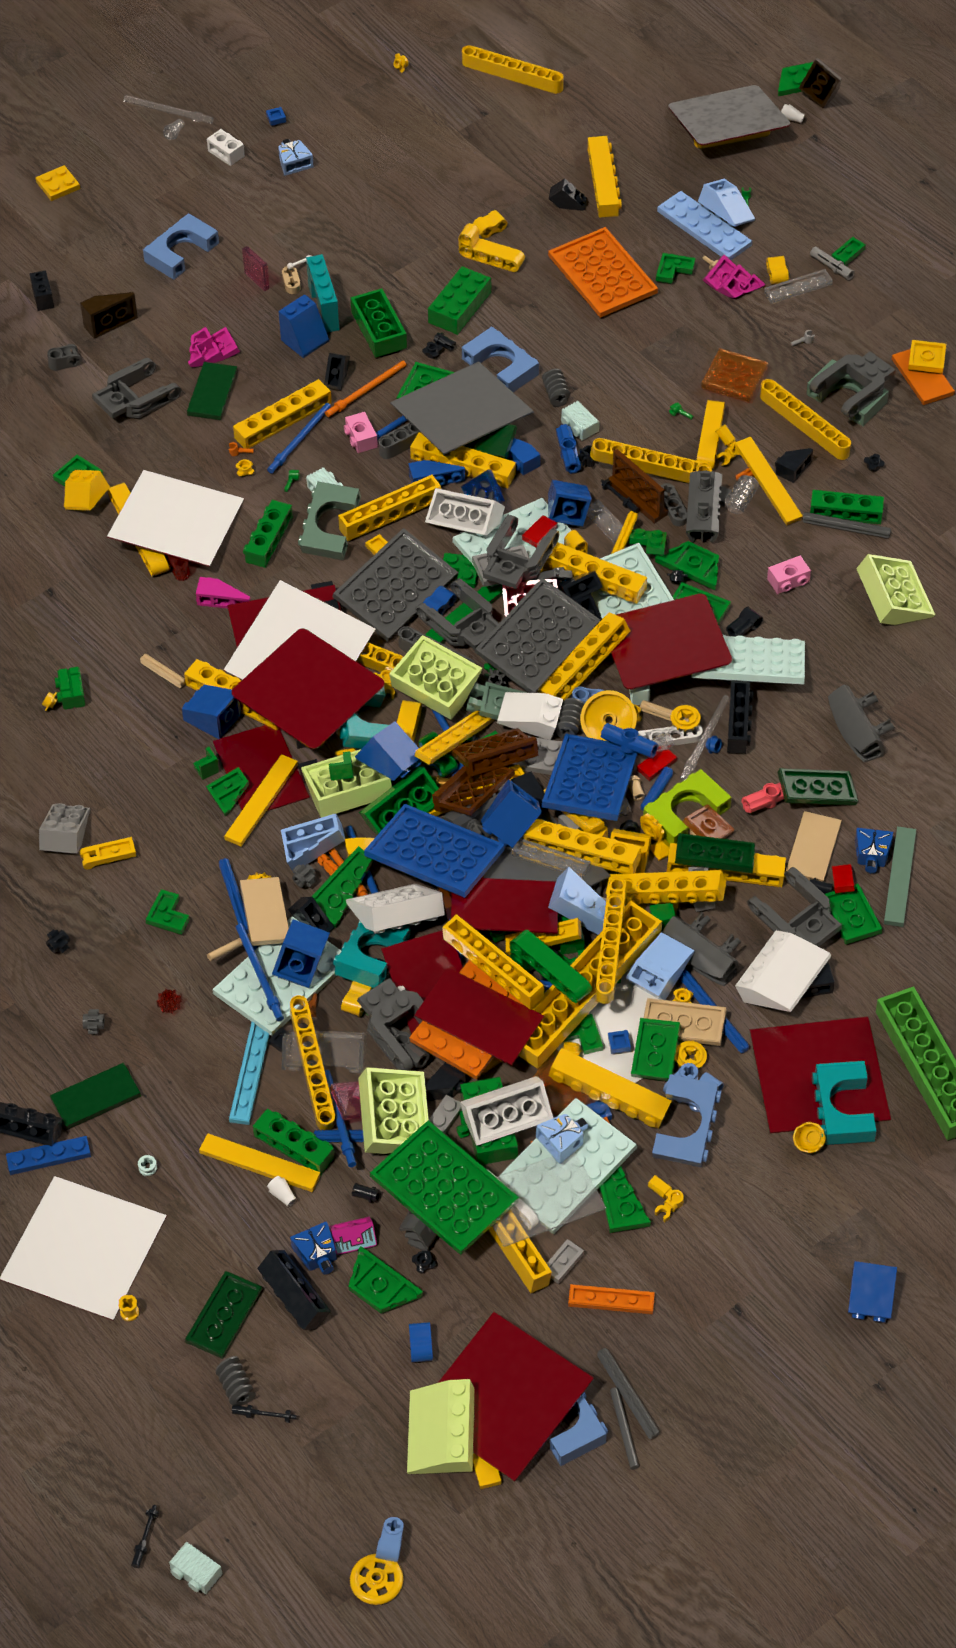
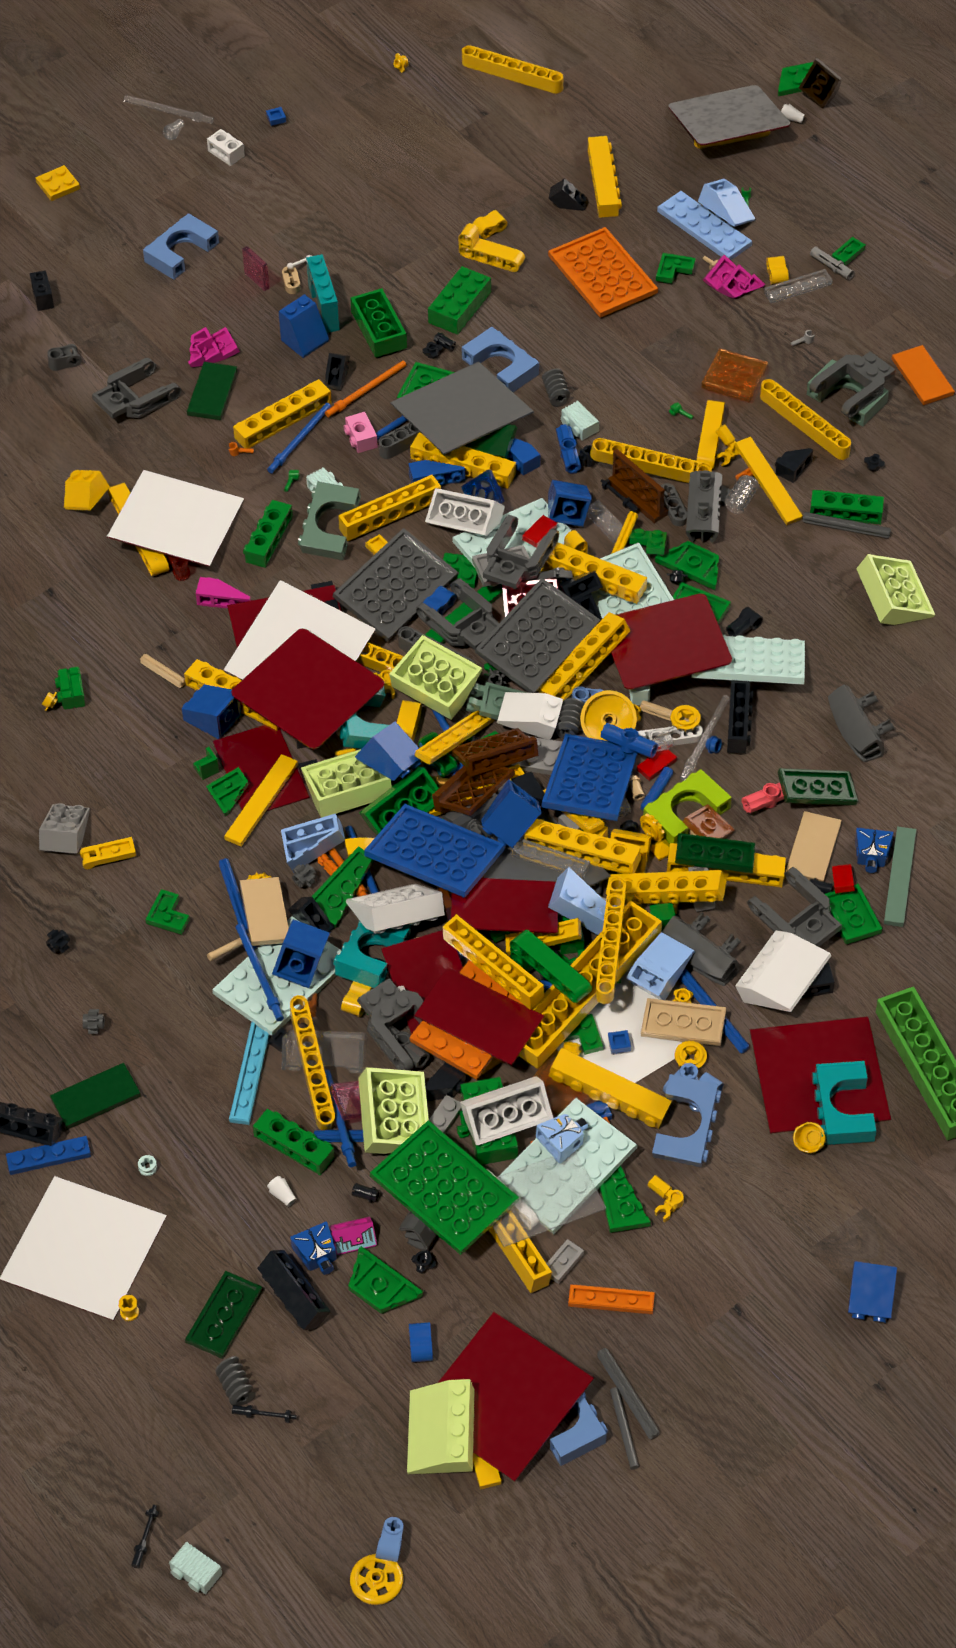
green plate [53,455,103,487] -> none
dark brown slope [80,292,138,339] -> none
clear red gear [156,989,182,1014] -> none
yellow tile [199,1133,321,1193] -> none
yellow plate [236,459,254,476] -> none
light blue torso [278,139,314,176] -> none
green panel [329,751,354,781] -> none
green plate [631,1018,681,1081] -> none
bright pink brick [767,555,811,594] -> none
yellow plate [908,340,946,373] -> none

